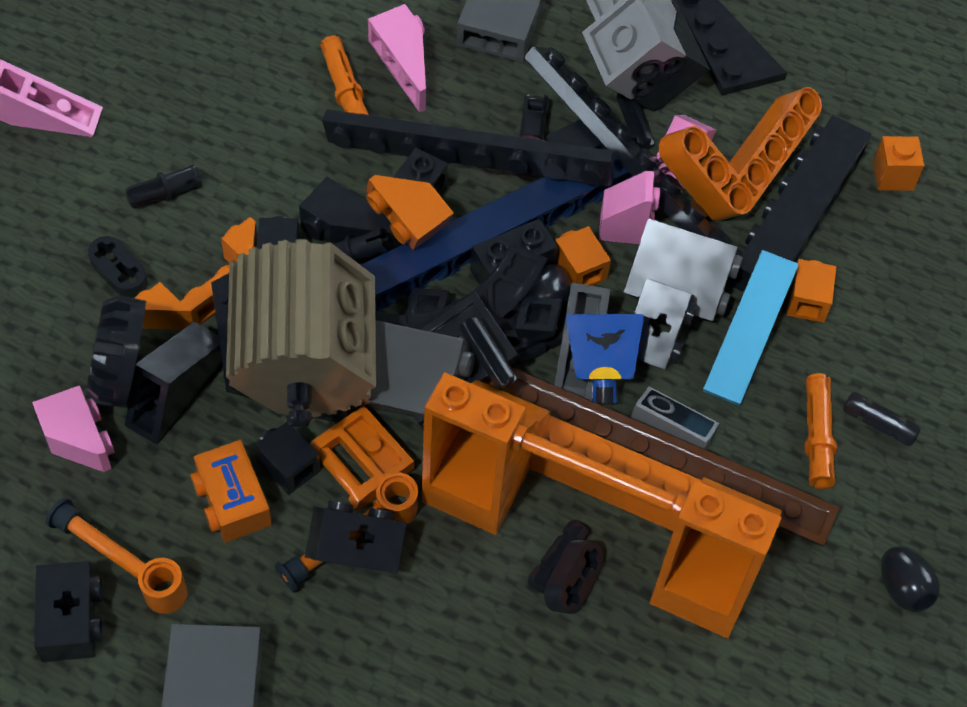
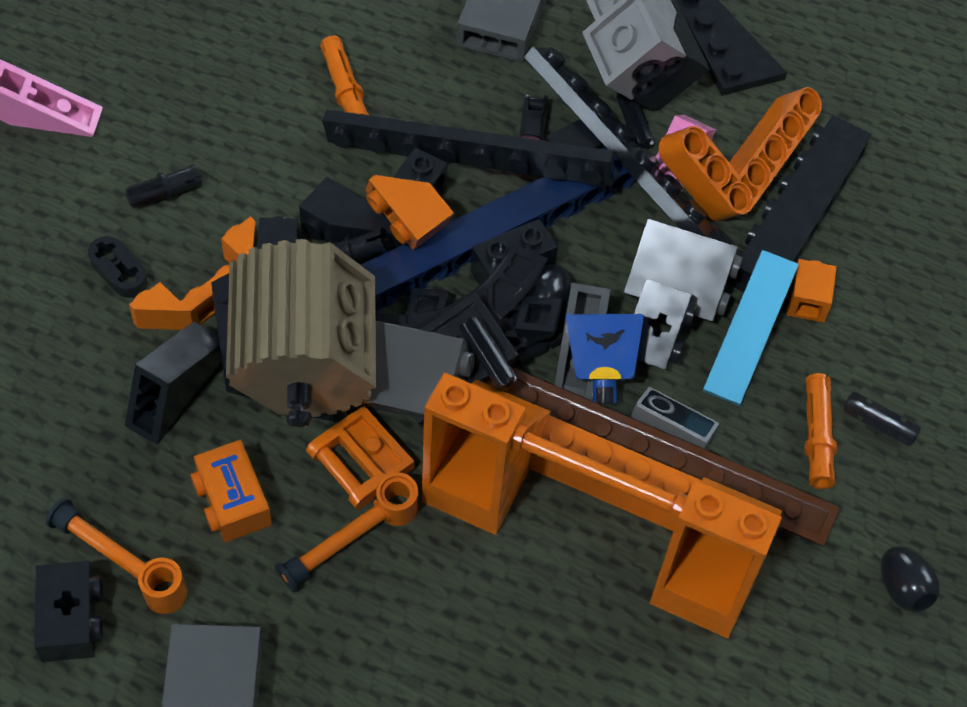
bright pink slope [32,385,115,472] -> none
black gear [86,295,146,408] -> none
black brick [255,422,320,496] -> none
black brick [305,501,407,574] -> none
bright pink slope [368,4,426,113] -> none
black axle [528,520,588,594] -> none
black beam [544,539,603,614] -> none
orange brick [555,226,611,286] -> none
bright pink slope [599,171,660,244] -> none
orange brick [873,136,924,191] -> none

